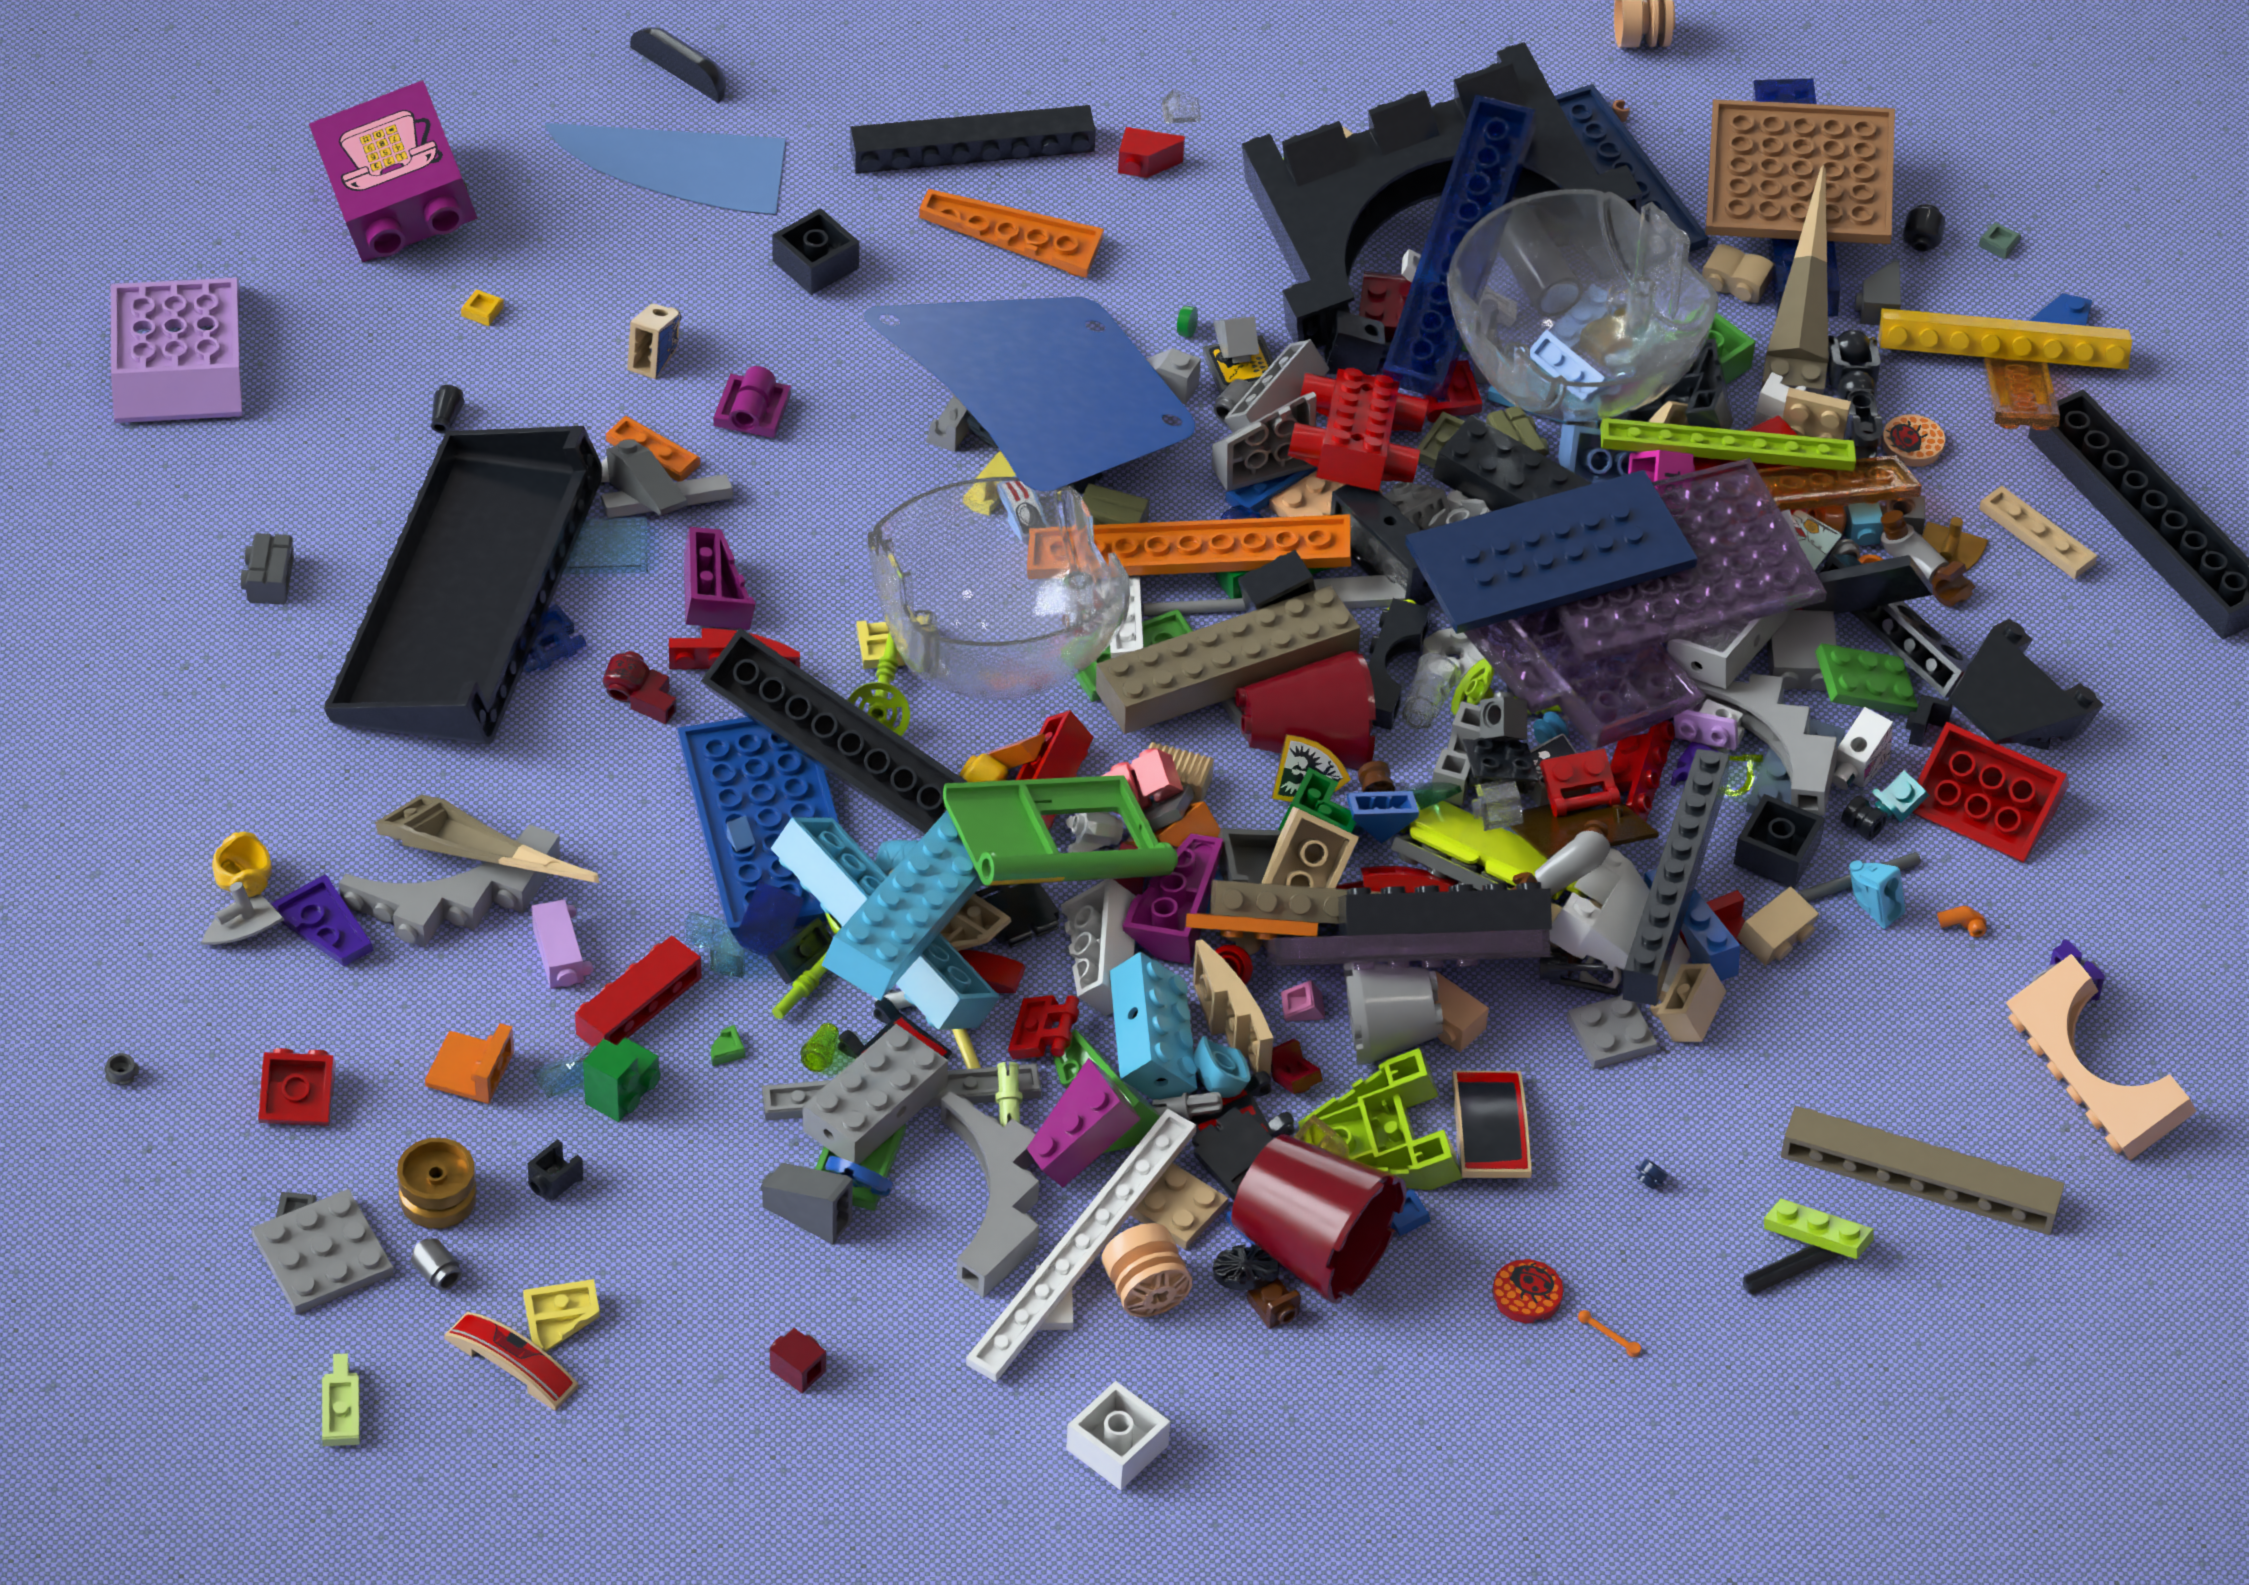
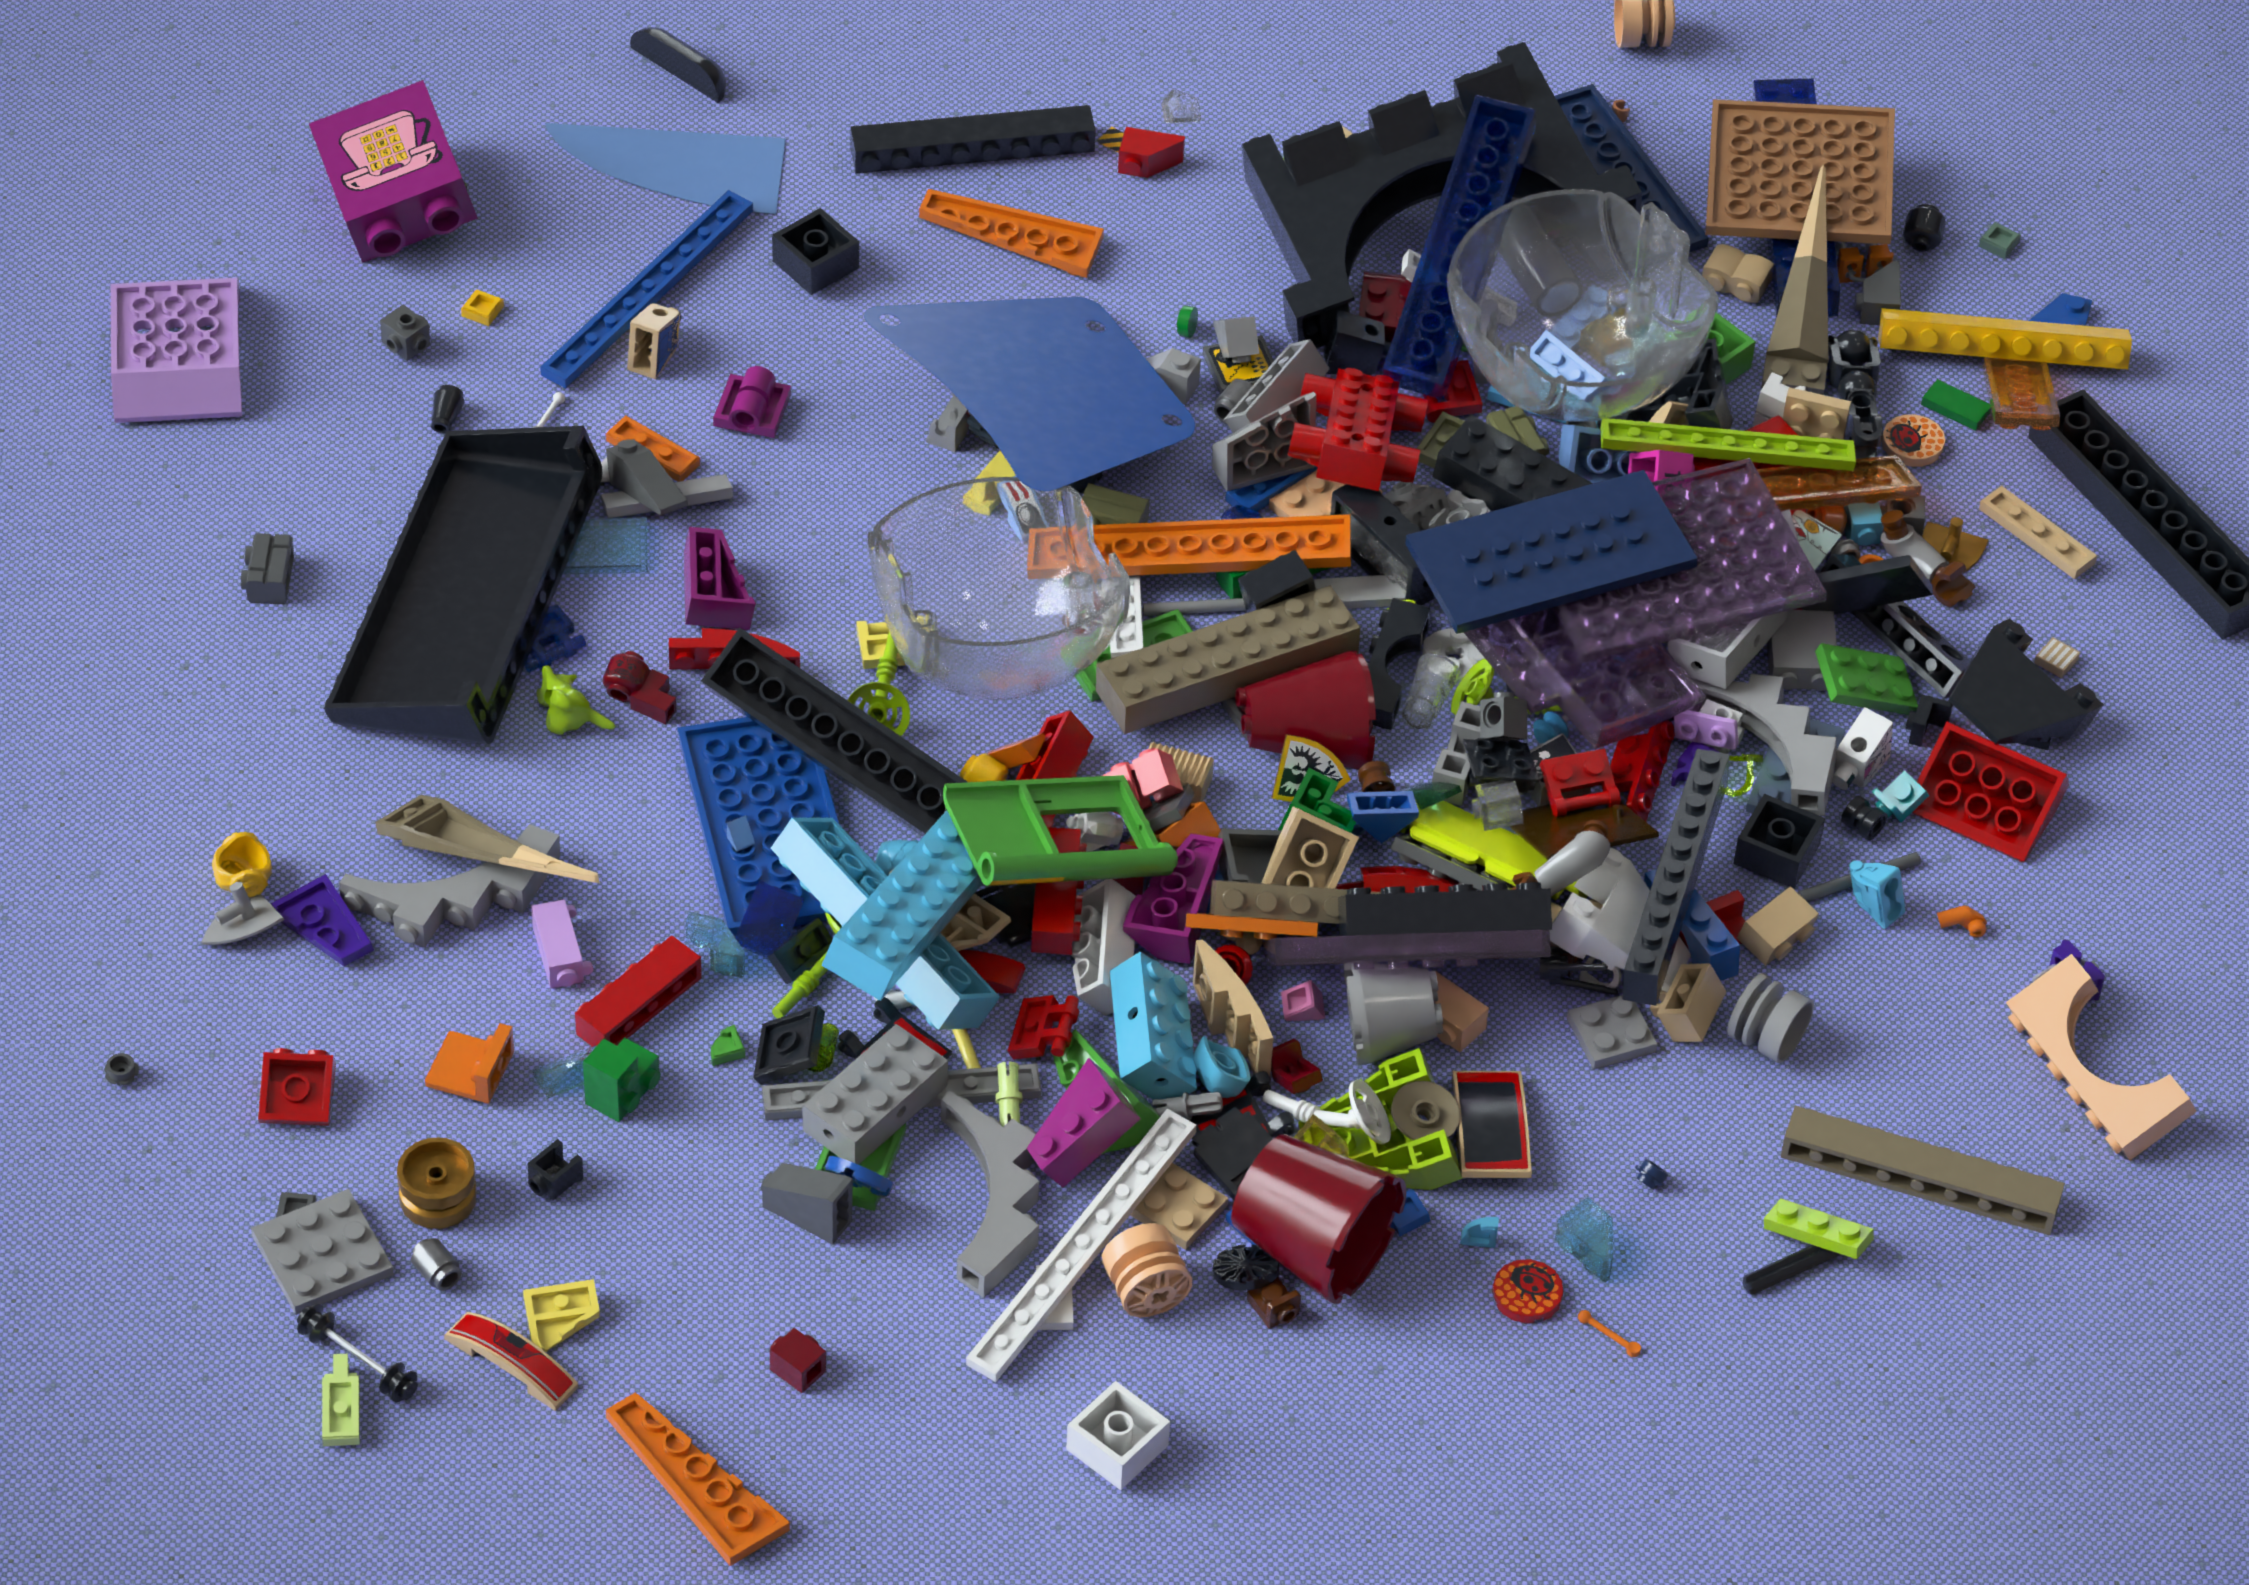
none -> black axle [297,1303,418,1403]
none -> dark grey brick [380,304,430,361]
none -> white hinge [532,392,565,428]
none -> lime animal [536,665,616,735]
none -> blue plate [540,190,753,389]
none -> orange wing [606,1392,790,1566]
none -> black tile [753,1005,825,1084]
none -> red brick [1031,827,1087,955]
none -> sticker [1096,126,1124,153]
none -> white dish [1263,1079,1391,1144]
none -> dark tan dish [1391,1081,1460,1140]
none -> medium azure tile [1460,1217,1499,1248]
none -> clear light blue slope [1555,1197,1613,1283]
none -> light grey wheel [1727,973,1815,1063]
none -> orange piece [1835,242,1894,283]
none -> green tile [1921,379,1992,431]
none -> tan tile [2034,637,2080,678]

